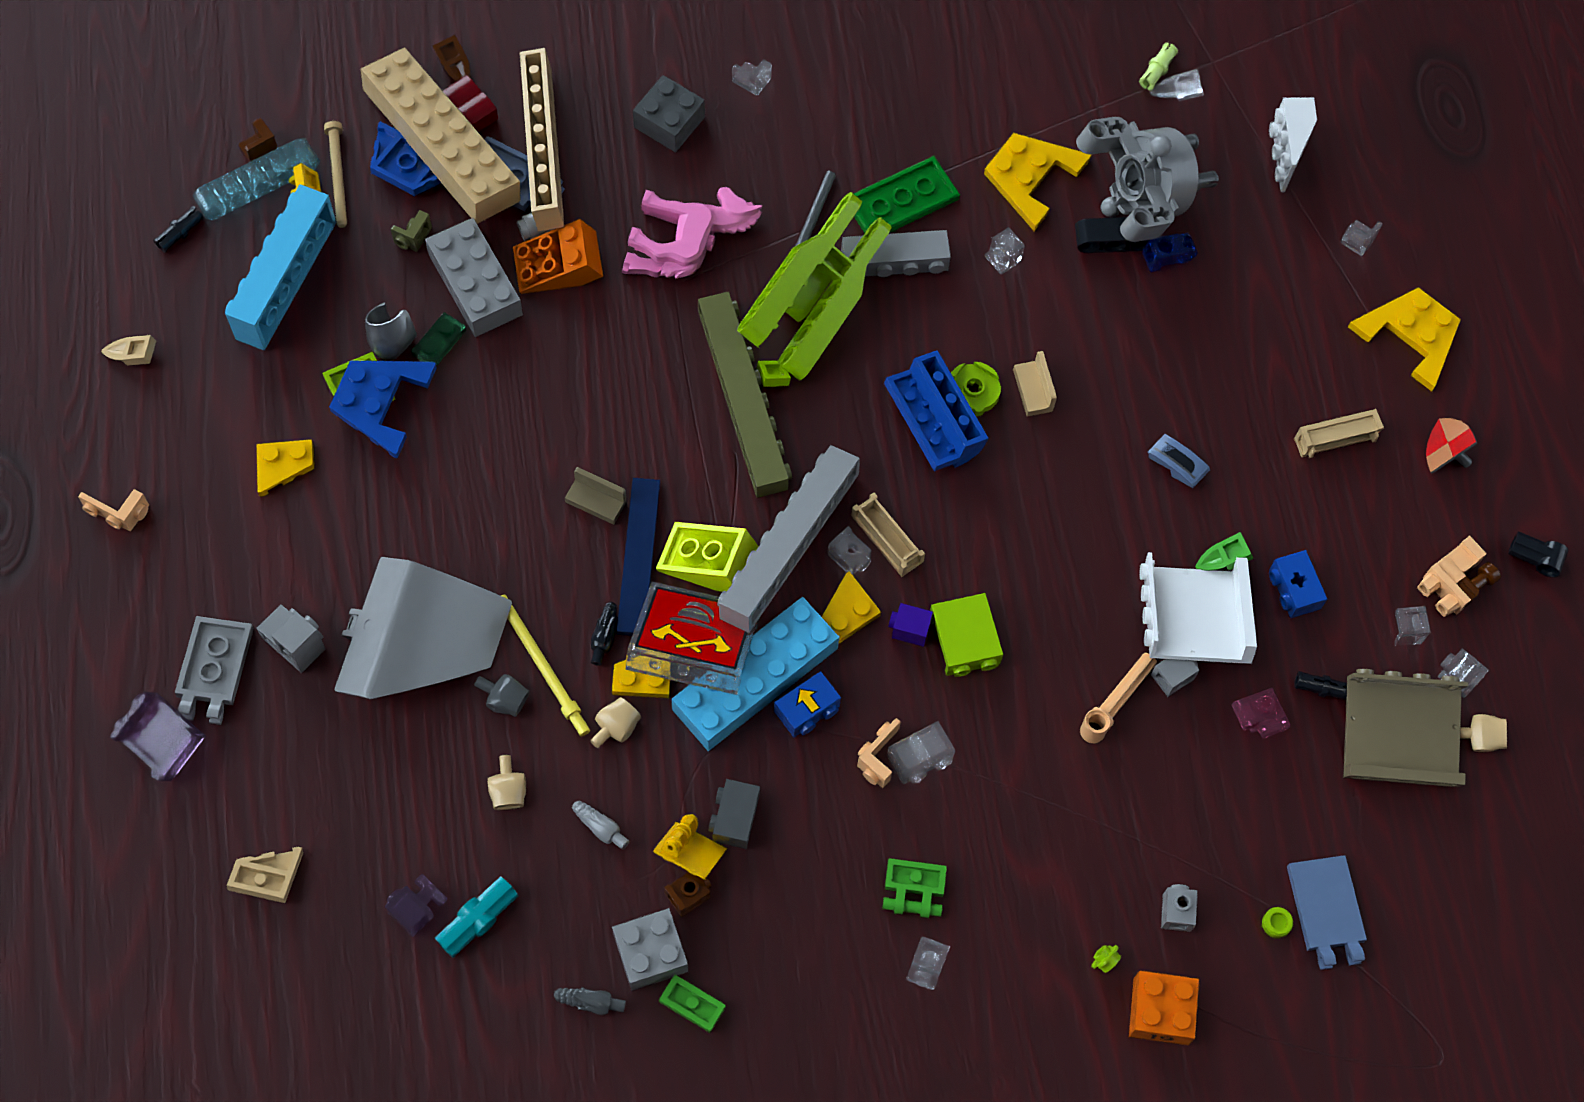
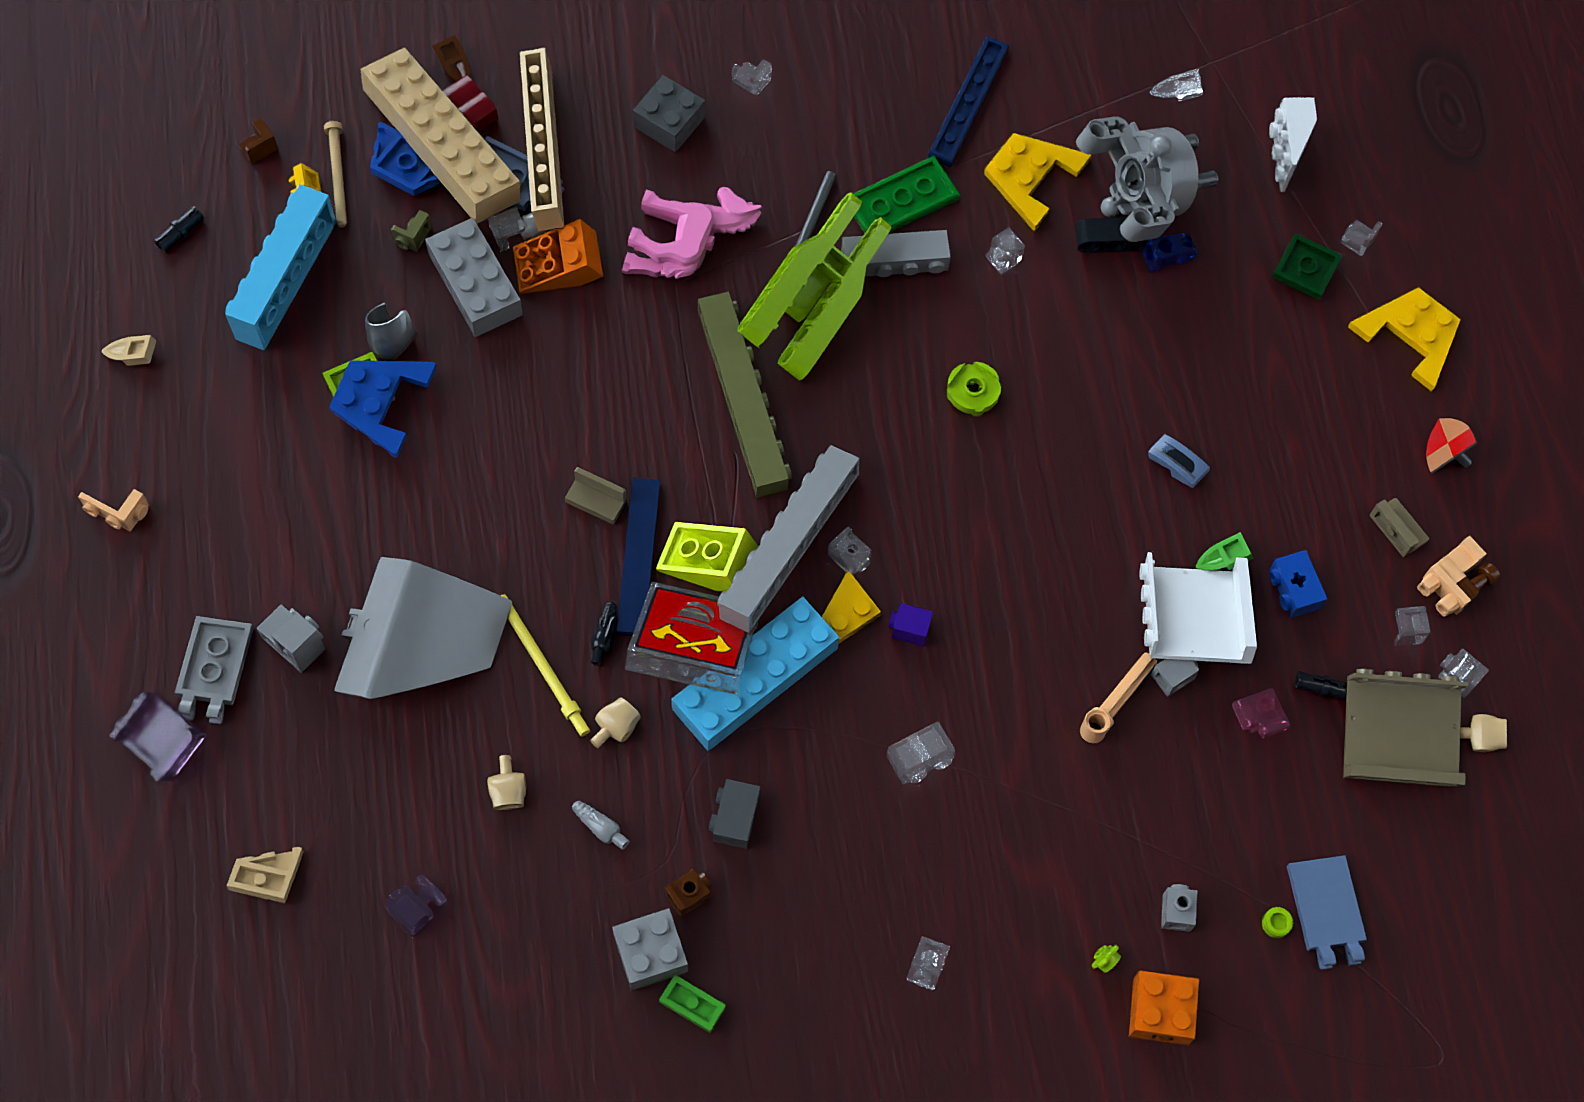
clear light blue beam [193,138,320,220] -> none
yellow wing [257,439,314,496] -> none
clear green plate [412,312,466,366] -> none
teal piece [435,876,518,958] -> none
dark grey piece [474,674,530,717] -> none
dark grey piece [554,987,626,1015] -> none
yellow wing [612,650,672,698] -> none
yellow hinge [653,814,727,880] -> none
lime plate [756,361,791,387] -> none
blue brick [774,671,841,738] -> none
tan container [851,493,925,577] -> none
light nougat bracket [857,718,901,788] -> none
bright green plate [882,858,947,918] -> none
blue brick [884,350,989,471] -> none
lime panel [930,593,1003,677] -> none
tan panel [1013,351,1057,417] -> none
yellowish green pin [1139,43,1178,90] -> none
tan container [1294,409,1384,458] -> none
black piece [1508,531,1569,577] -> none
none -> clear panel [487,207,525,252]
none -> dark blue tile [928,36,1009,167]
none -> dark green plate [1272,233,1342,300]
none -> dark tan panel [1369,498,1429,558]

